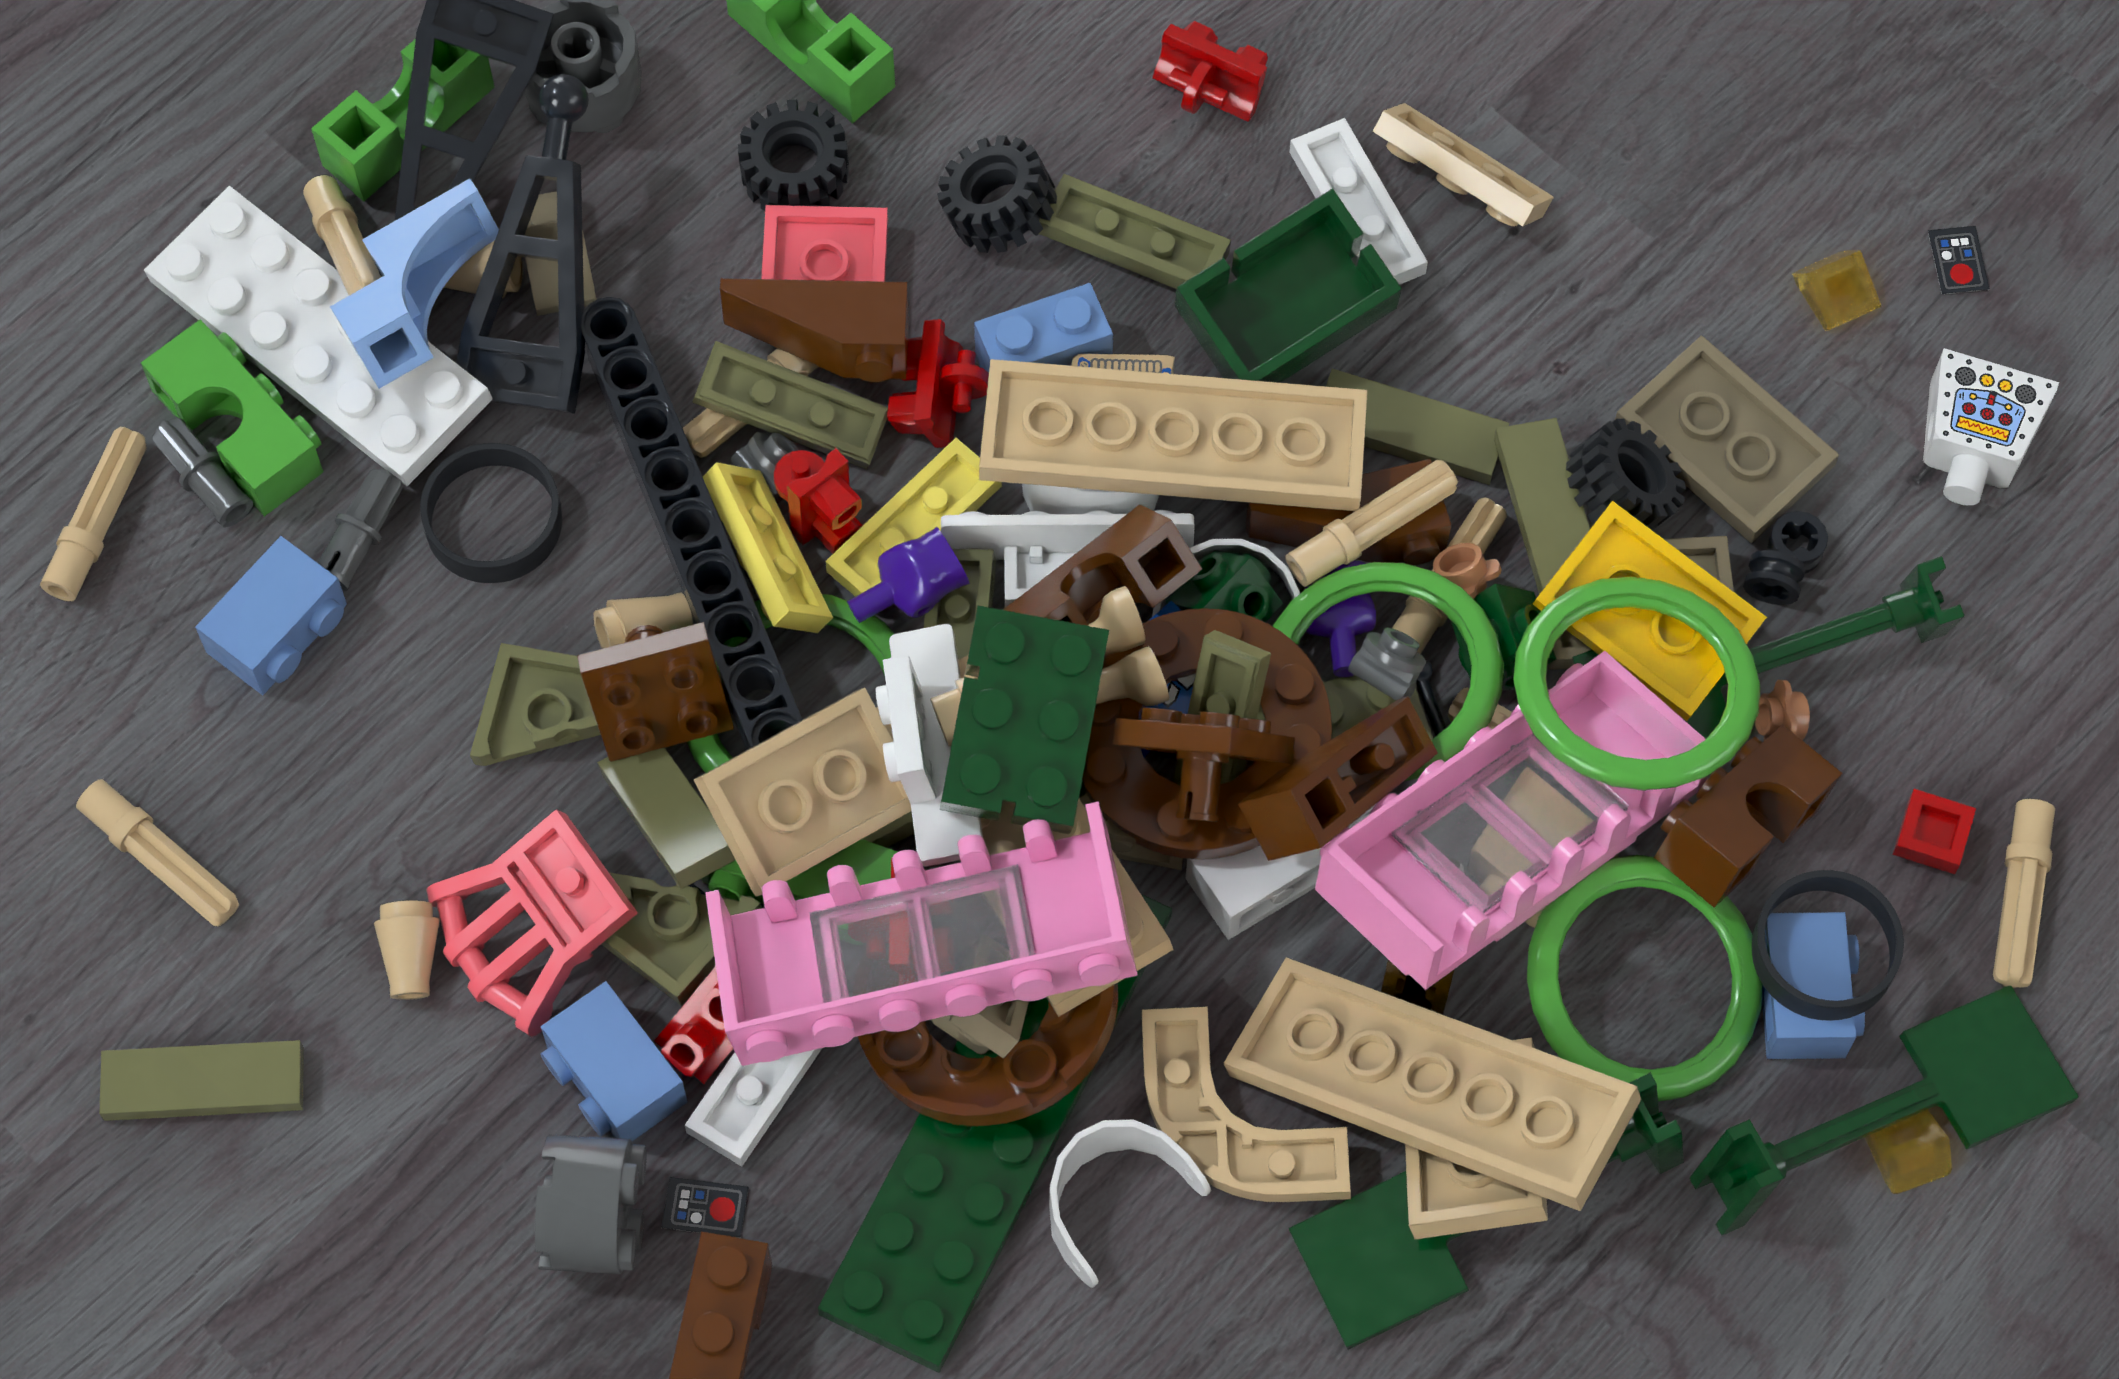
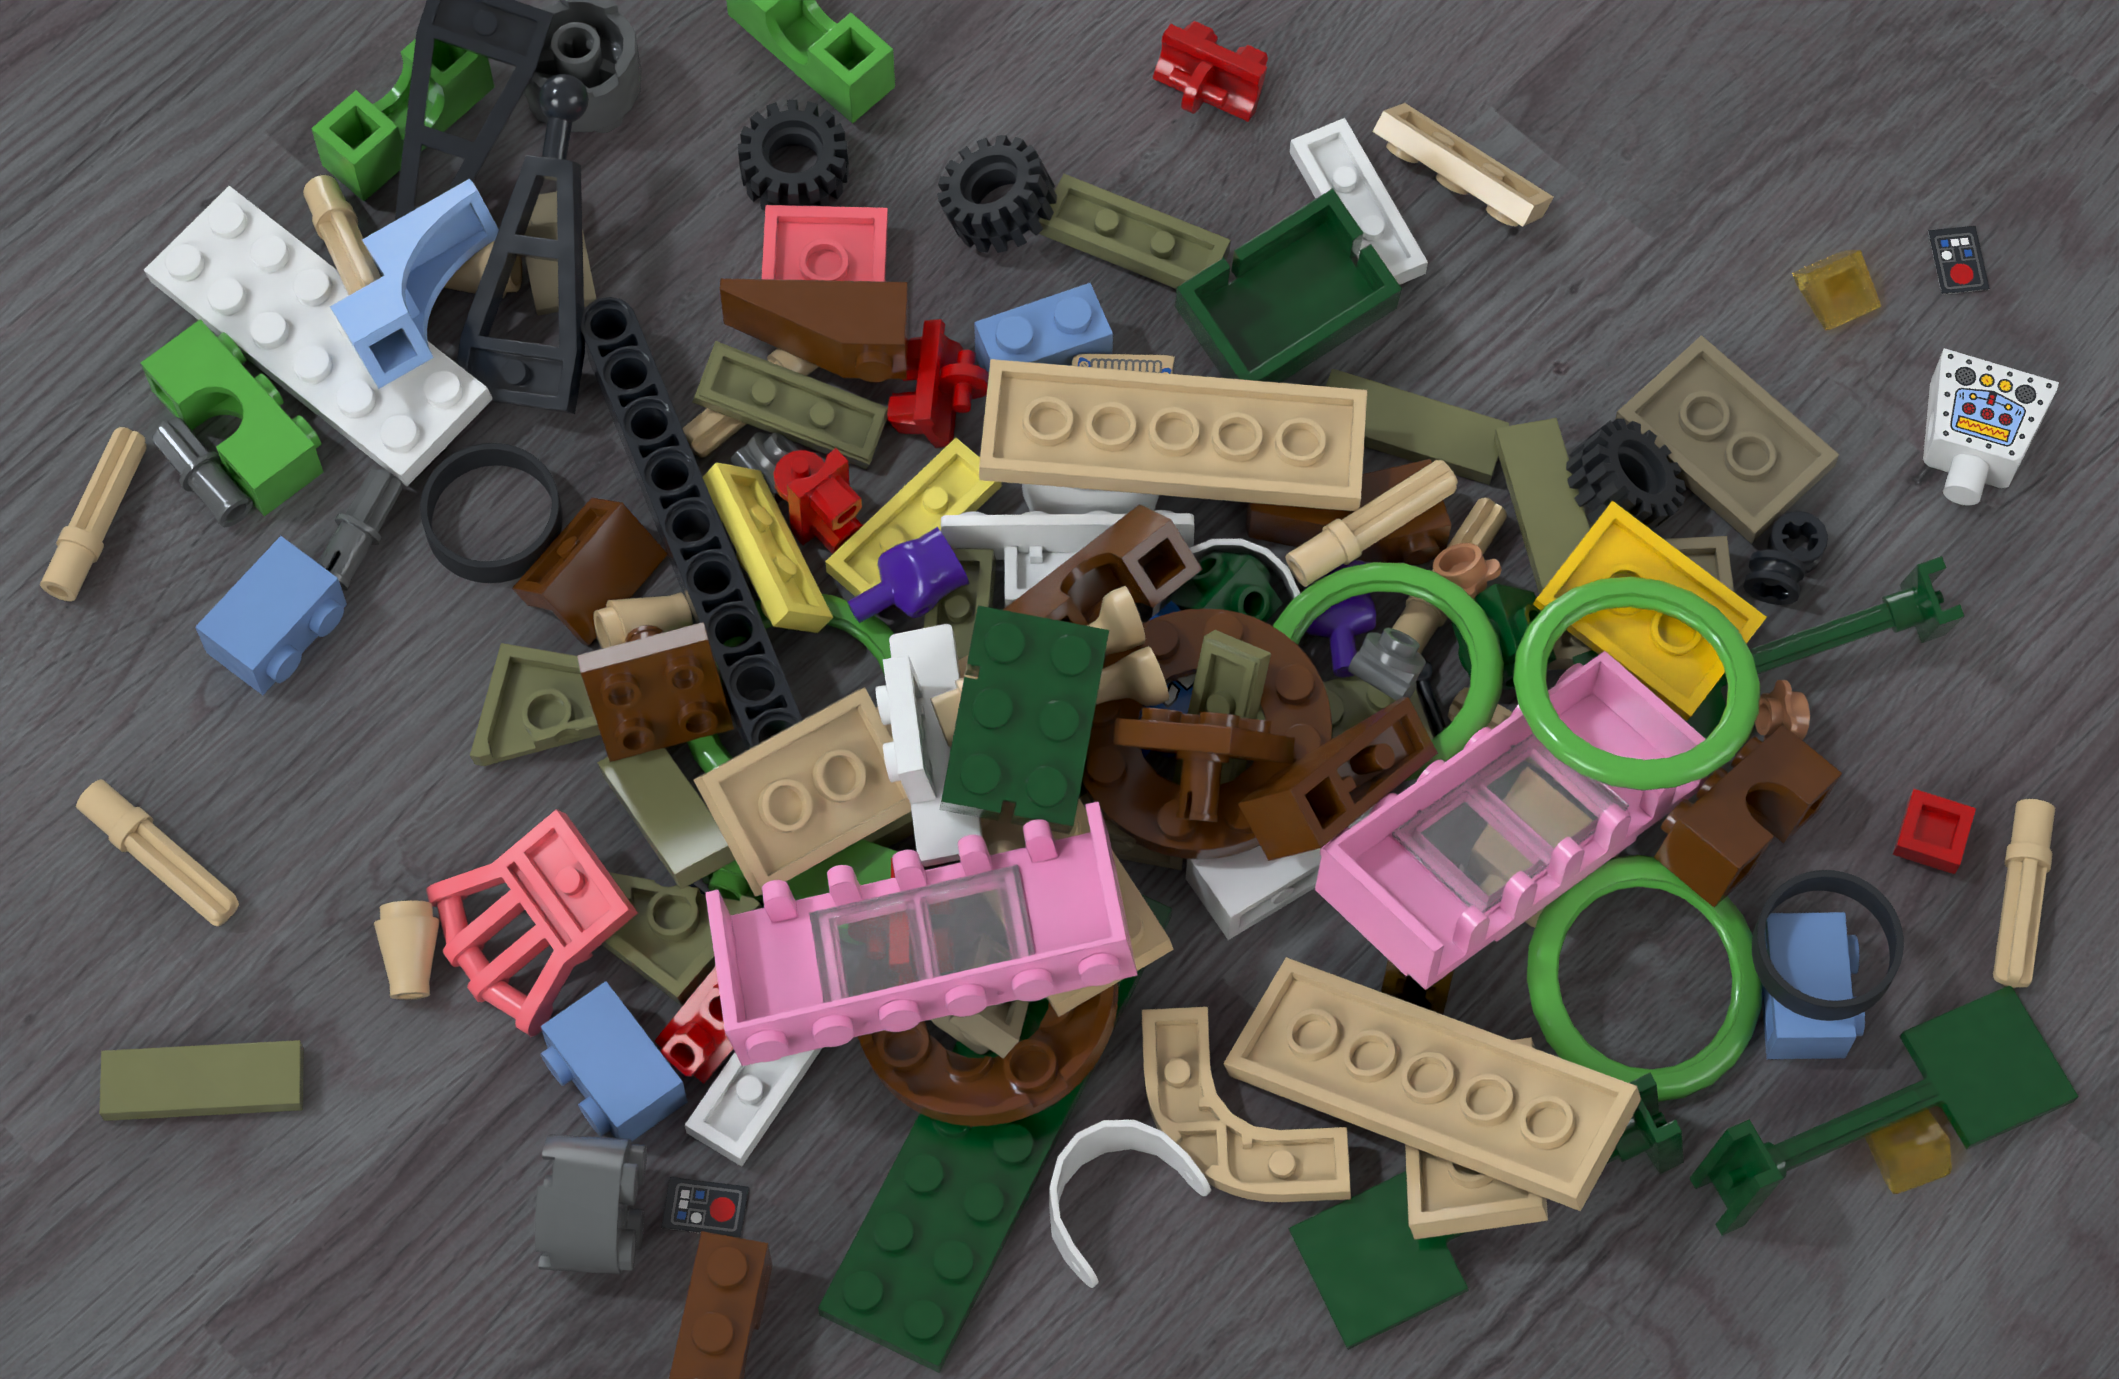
none -> reddish brown panel [512,498,667,646]

